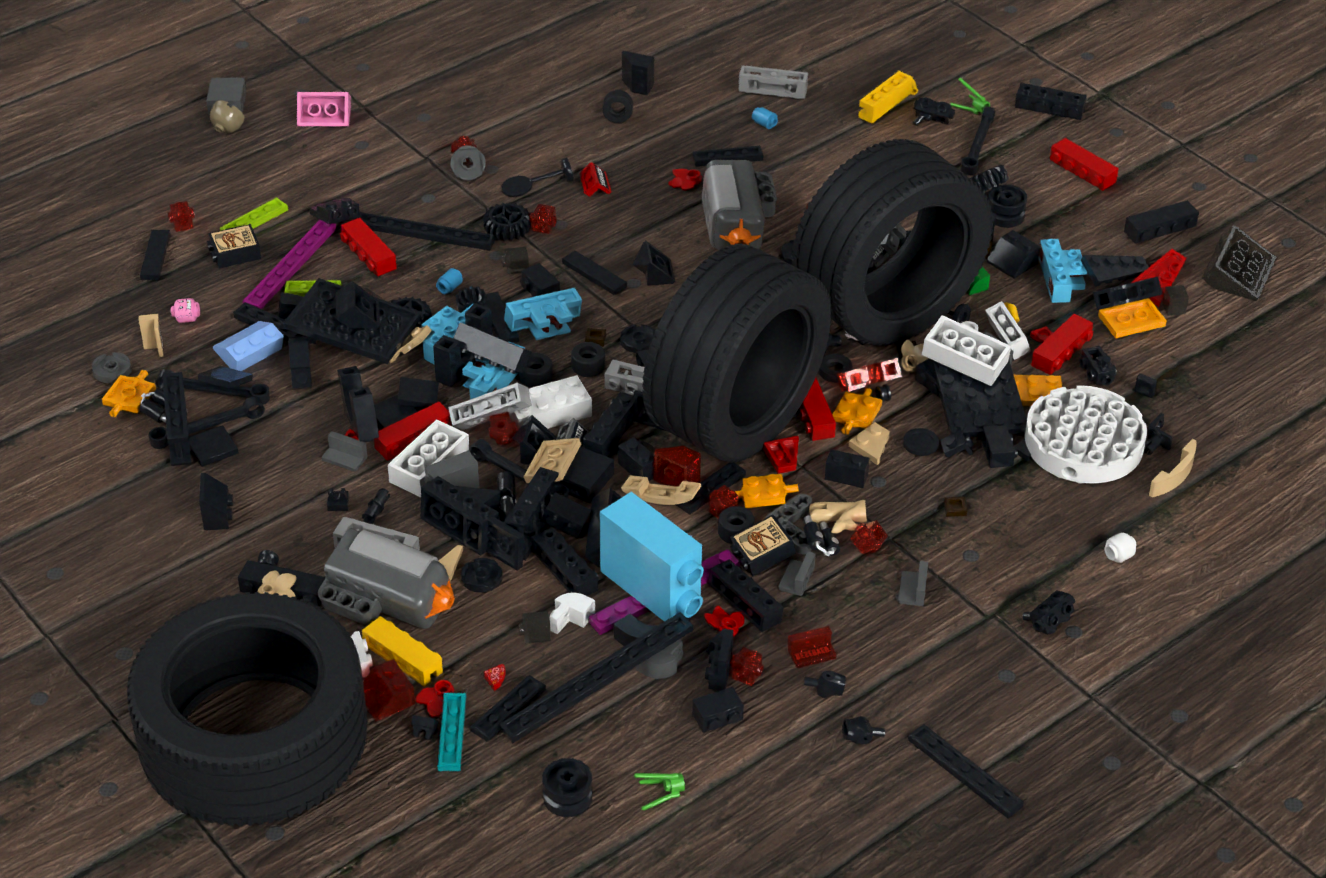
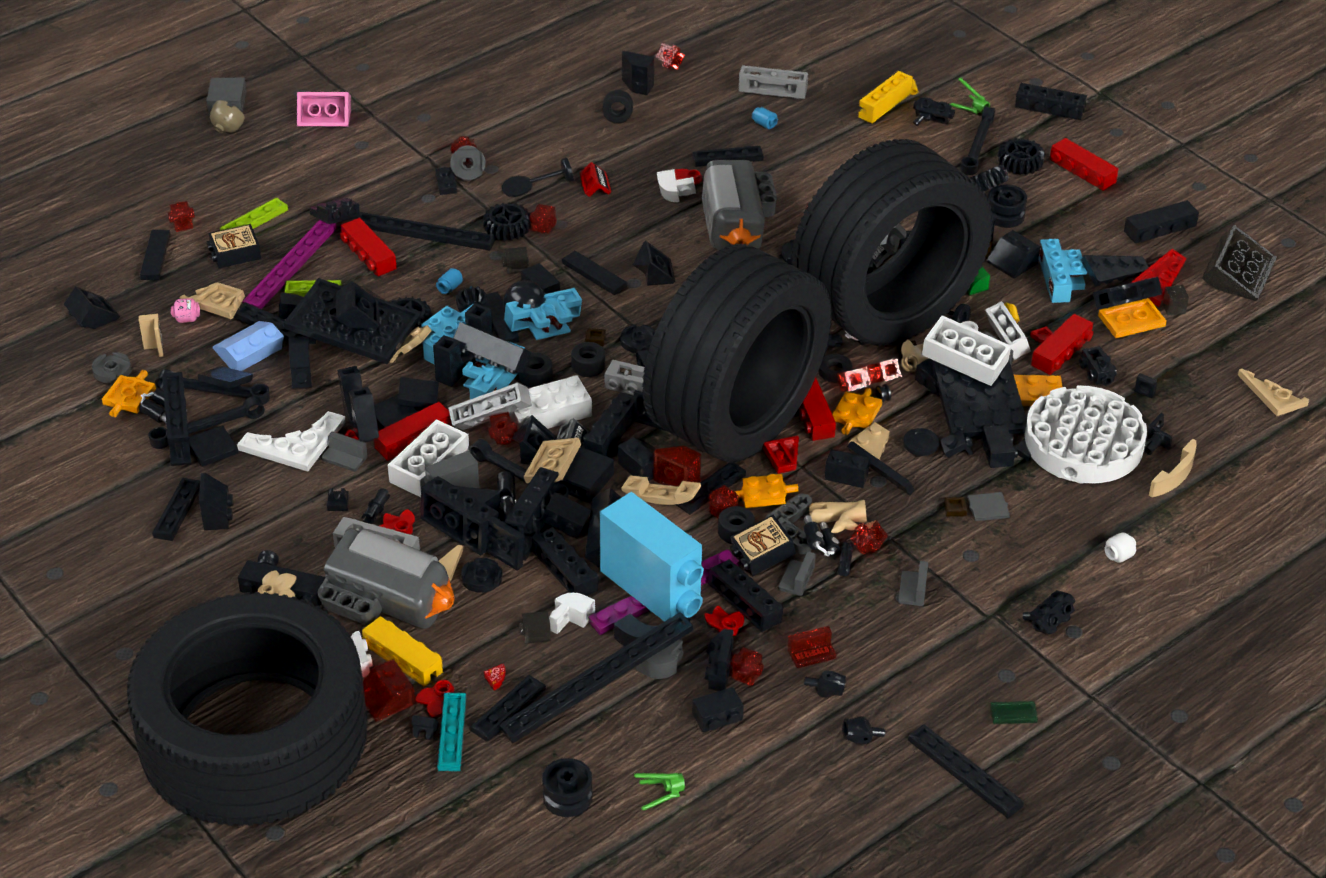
none -> black slope [64,286,120,329]
none -> black tile [152,478,200,541]
none -> tan wing [180,282,245,319]
none -> white plate [237,411,346,472]
none -> red plate [379,509,415,534]
none -> black plate [435,167,457,195]
none -> black piece [503,280,546,322]
none -> clear red brick [655,43,685,70]
none -> white brick [657,169,696,202]
none -> black axle [838,542,854,577]
none -> black tile [847,441,914,495]
none -> dark grey piece [967,492,1010,521]
none -> clear green tile [990,701,1038,724]
none -> black gear [997,138,1045,175]
none -> tan wing [1238,369,1309,416]

